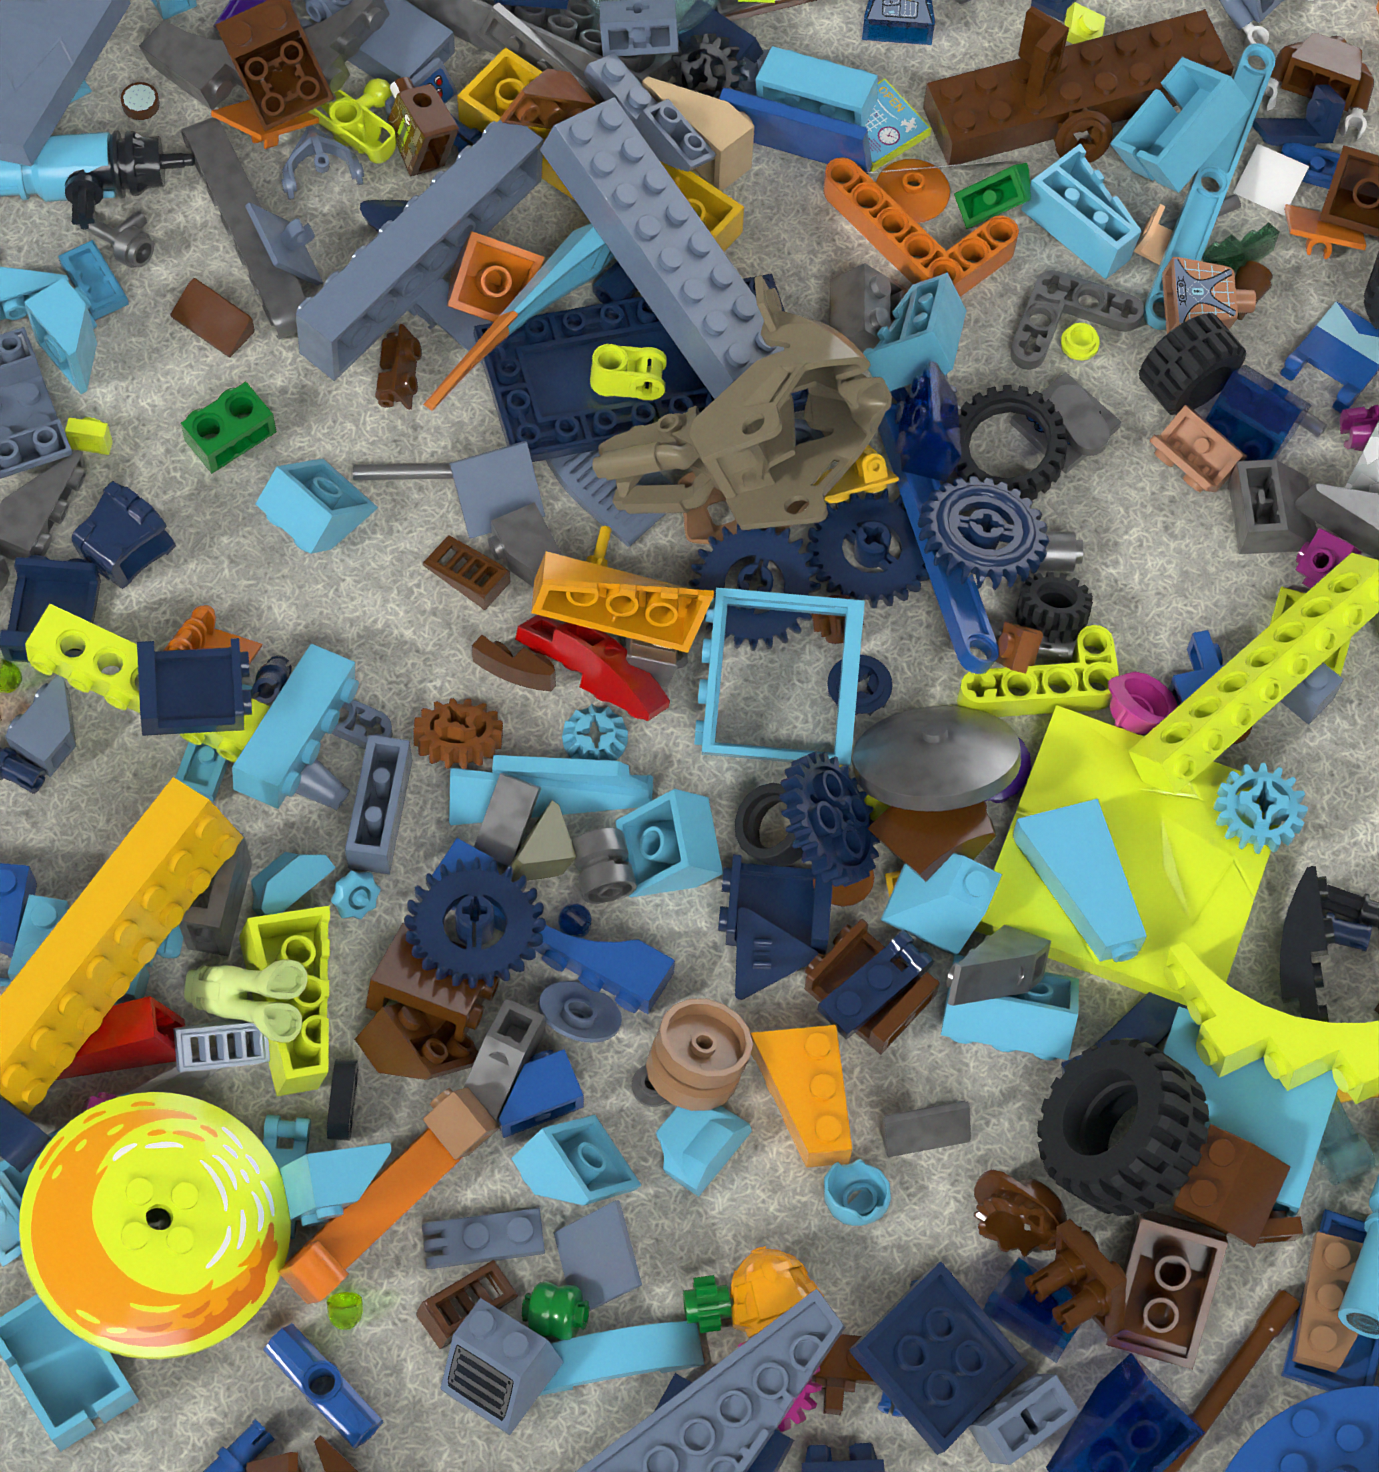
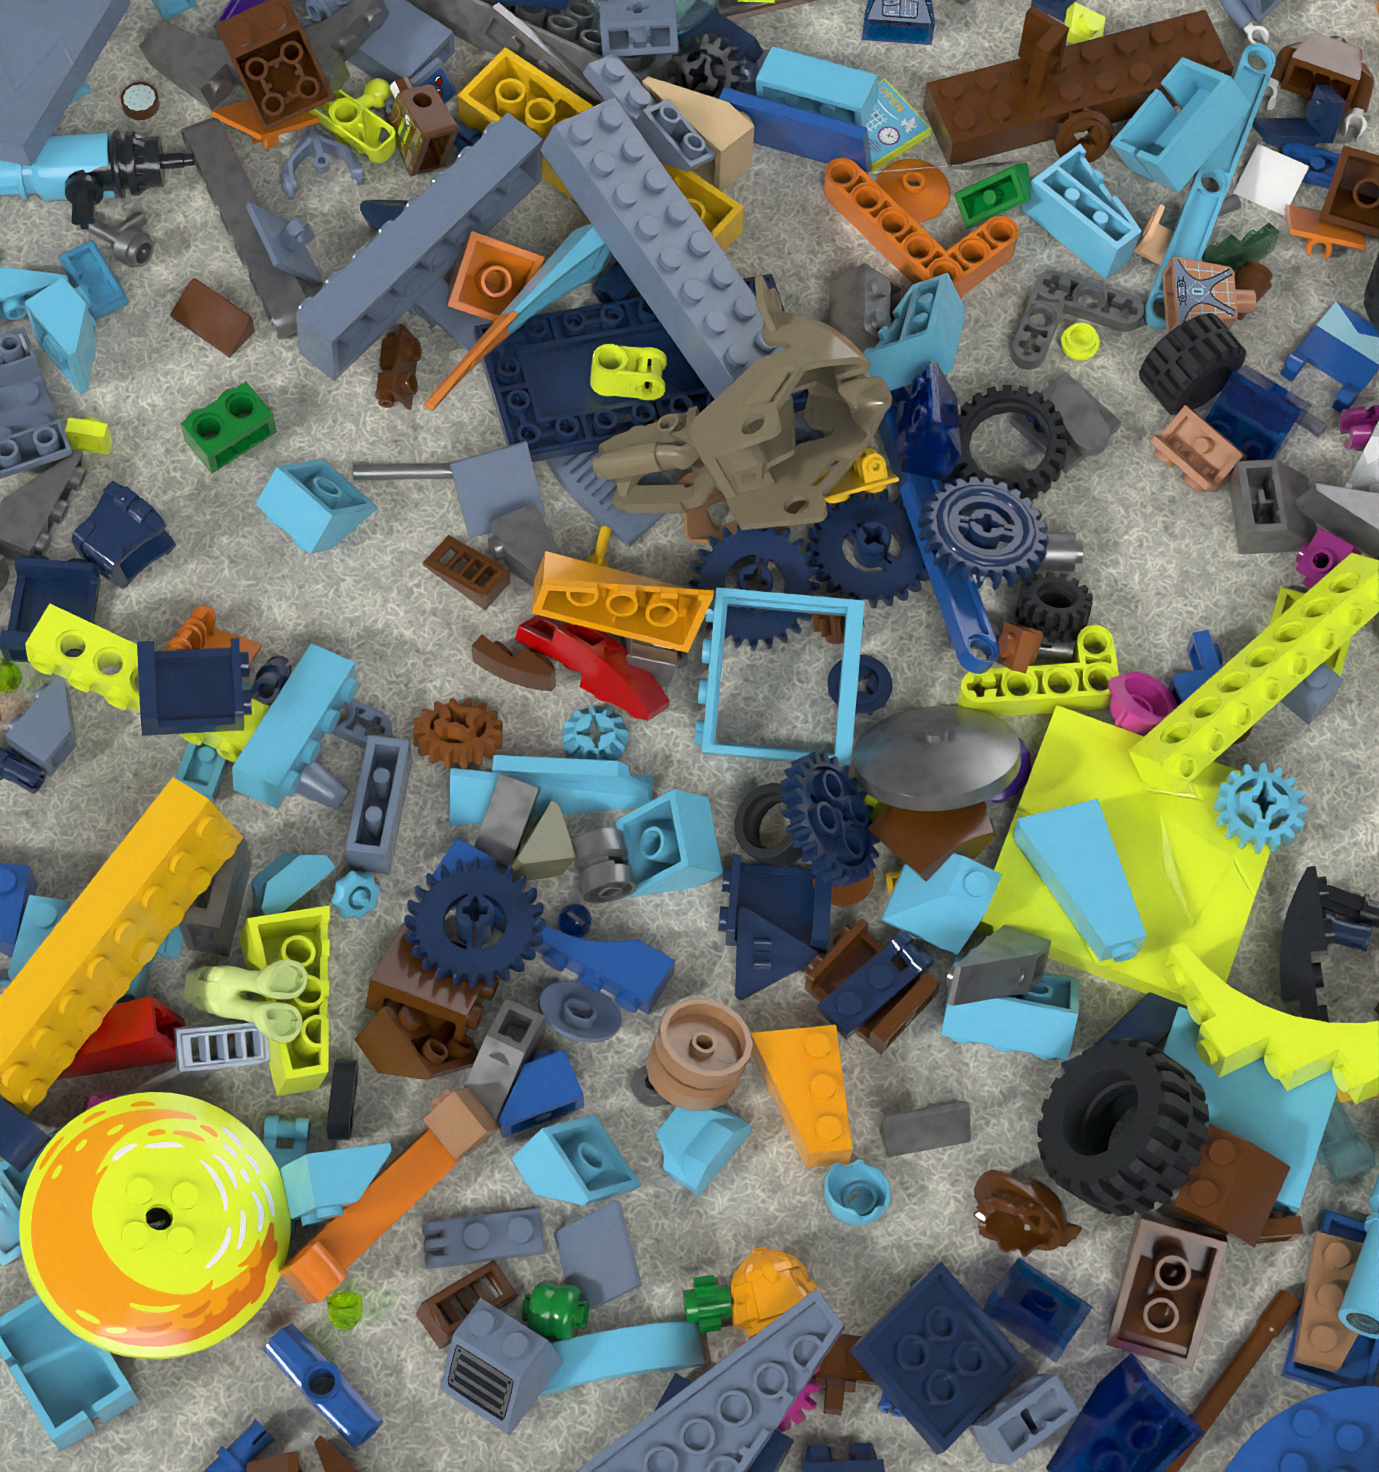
dark orange slope [500,68,596,129] -> none
reddish brown plate [1025,1218,1127,1338] -> none

